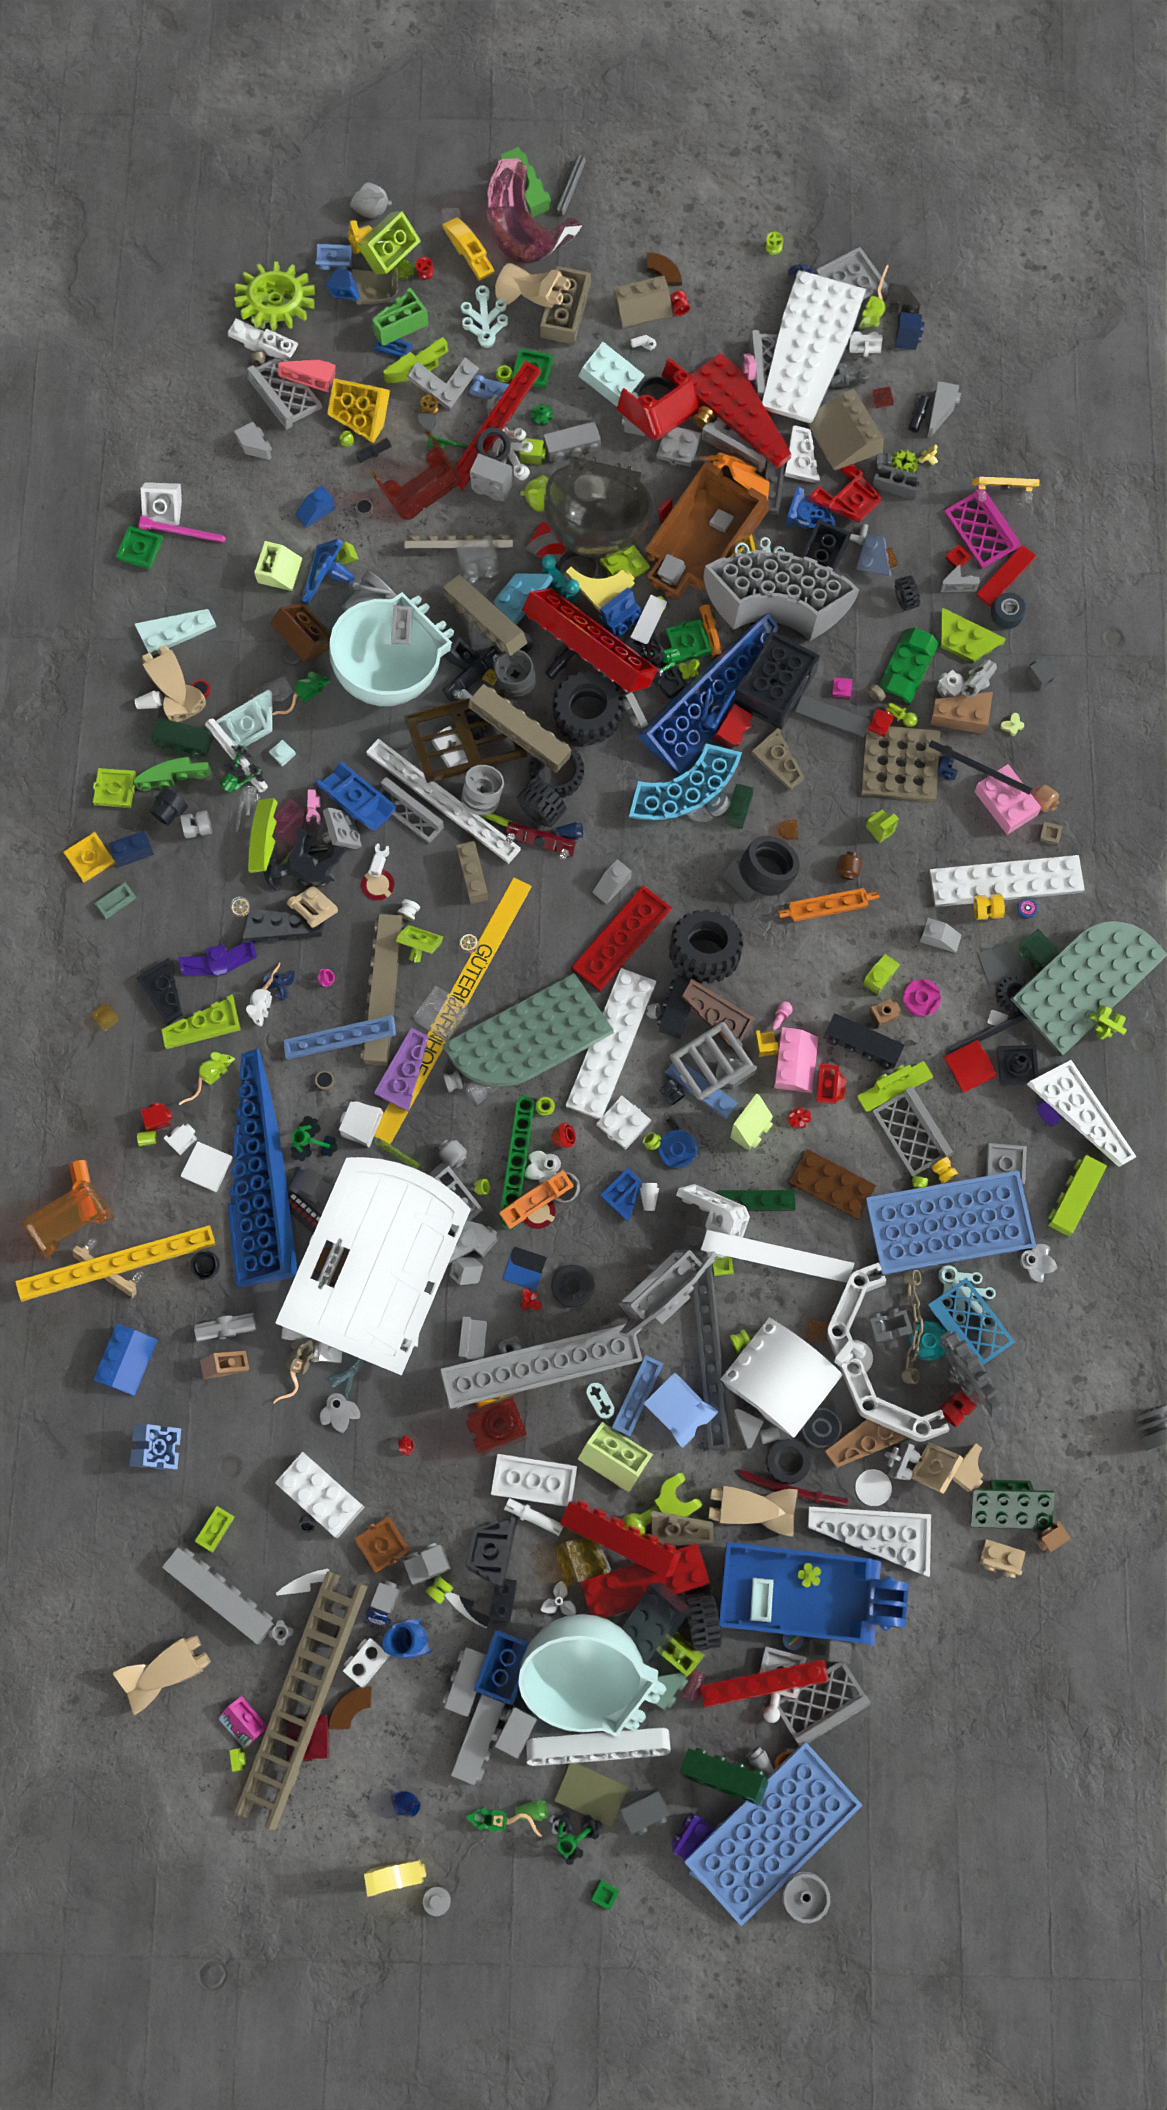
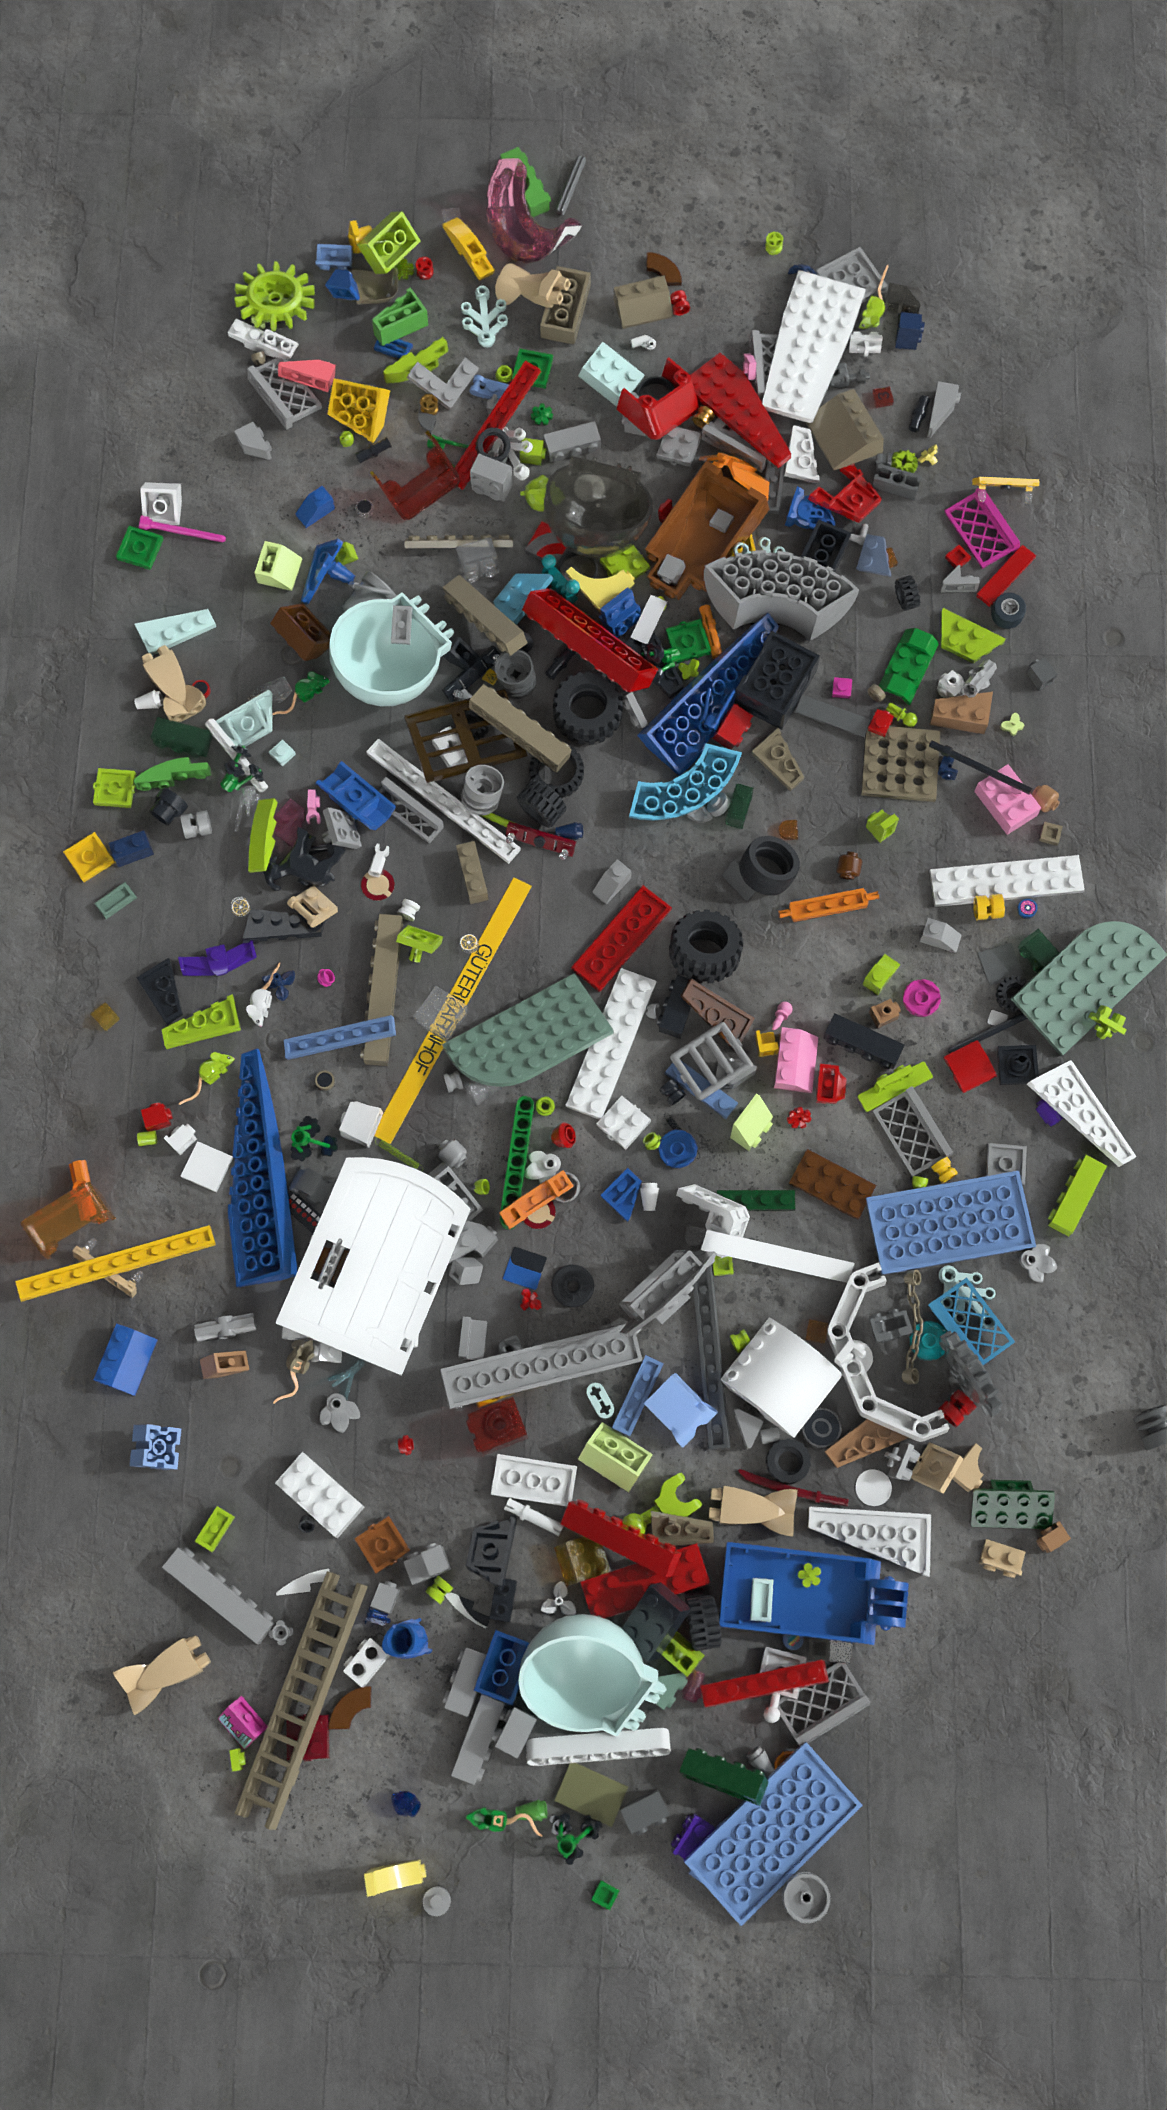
black hair [190,1250,220,1280] -> none
light grey helmet [350,182,392,219] -> none
medium lavender wing [374,1027,429,1112] -> none

